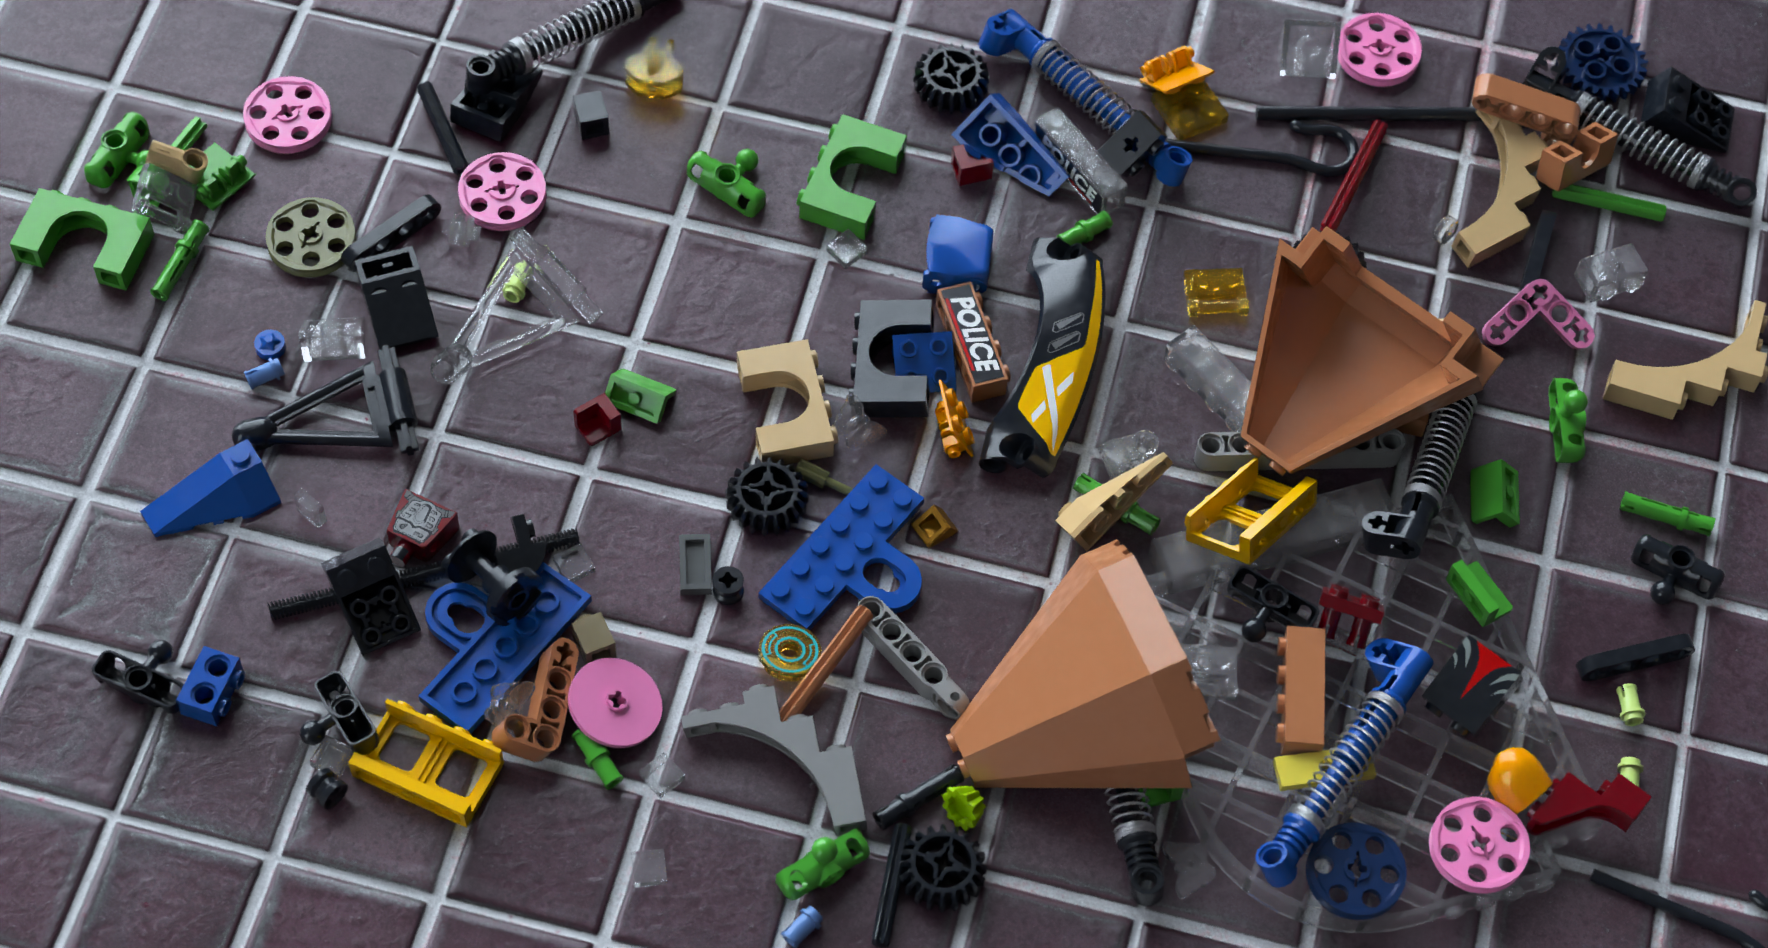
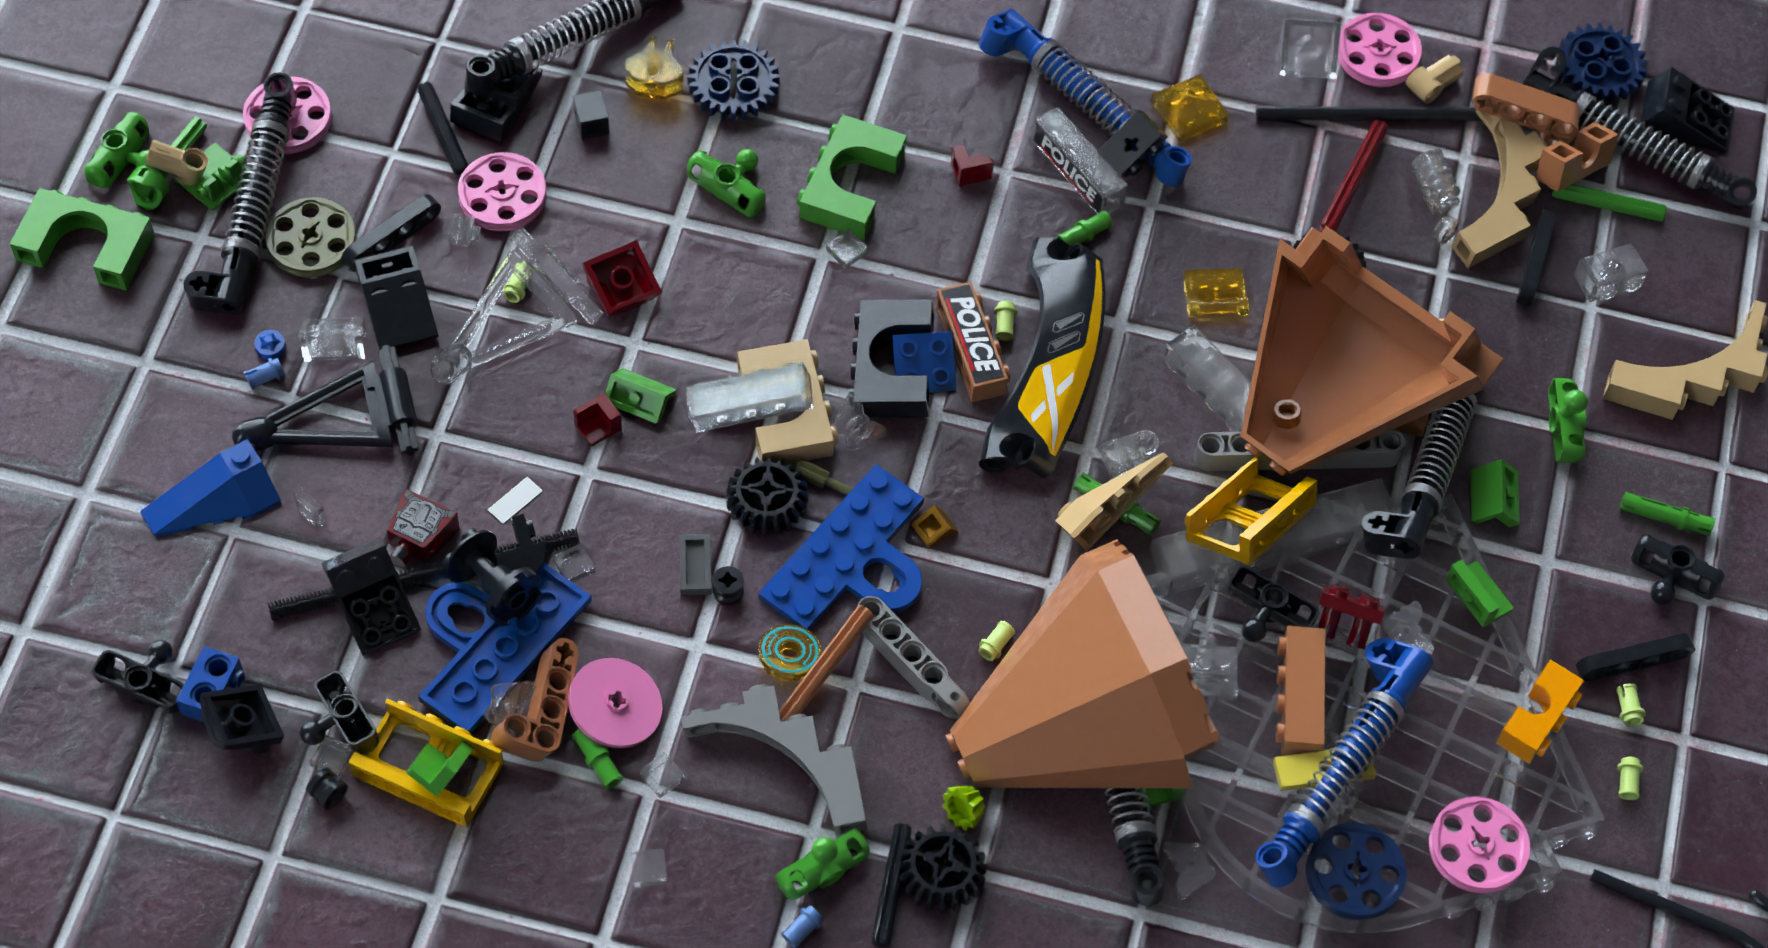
clear plate [131,163,199,235] -> none
bright green pin [150,219,210,301] -> none
dark tan brick [571,612,617,665] -> none
black pin [873,763,964,830] -> none
black gear [913,42,990,114] -> none
blue piece [922,215,994,294] -> none
light orange hinge [935,379,975,458] -> none
blue wedge [951,93,1070,197] -> none
light orange hinge [1139,45,1215,95] -> none
black piece [1166,120,1359,177] -> none
black slope [1422,634,1524,738] -> none
bright pink beam [1482,279,1595,350] -> none
light orange piece [1487,747,1552,815] -> none
dark red arch [1525,771,1652,836] -> none
none -> black piece [183,72,297,315]
none -> black slope [200,684,284,754]
none -> bright green panel [406,740,473,797]
none -> white sticker [487,477,543,524]
none -> dark red slope [582,240,662,316]
none -> clear brick [686,362,814,432]
none -> dark blue gear [688,39,780,121]
none -> yellowish green pin [978,621,1015,661]
none -> yellowish green pin [994,301,1018,341]
none -> dark orange axle [1274,399,1301,429]
none -> clear animal [1382,601,1434,656]
none -> tan piece [1405,55,1464,104]
none -> clear piece [1410,149,1461,214]
none -> light orange arch [1496,659,1584,764]

